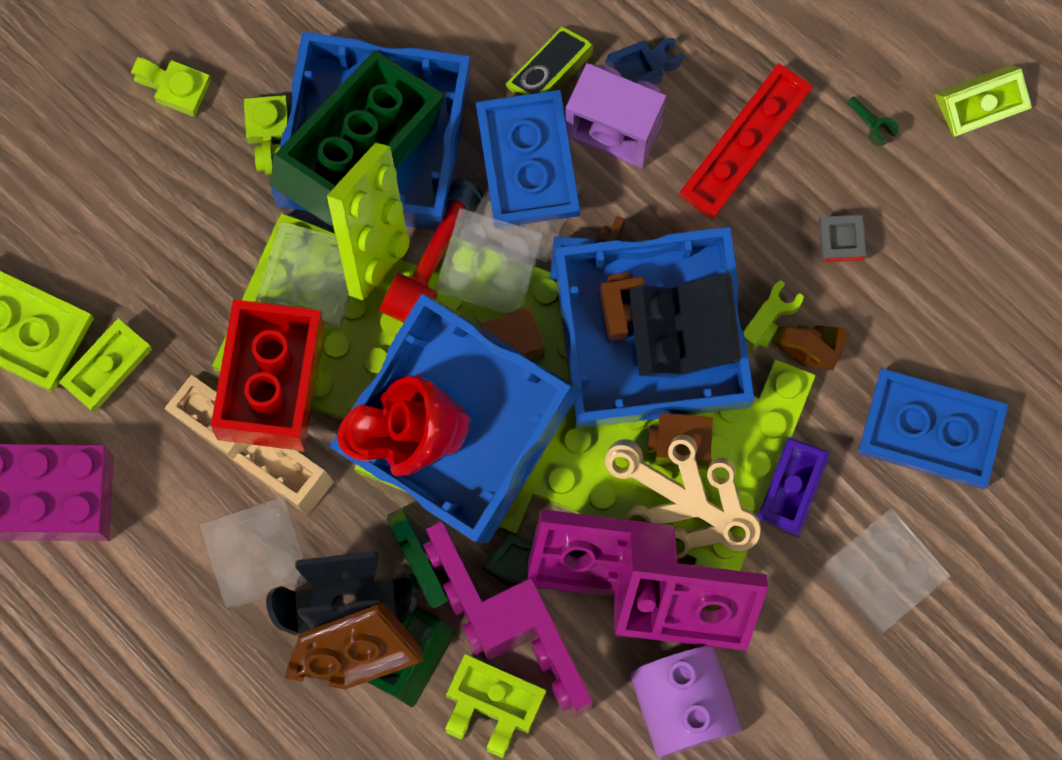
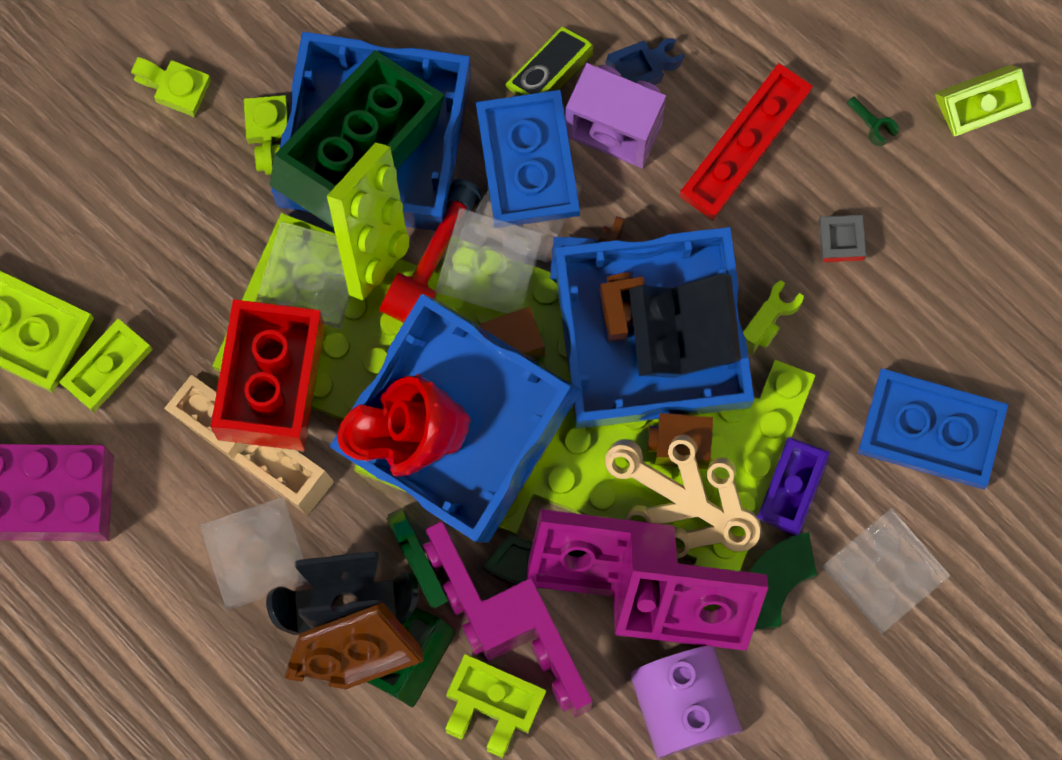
reddish brown bracket [771,325,849,370] -> none
none -> dark green tile [749,532,817,632]

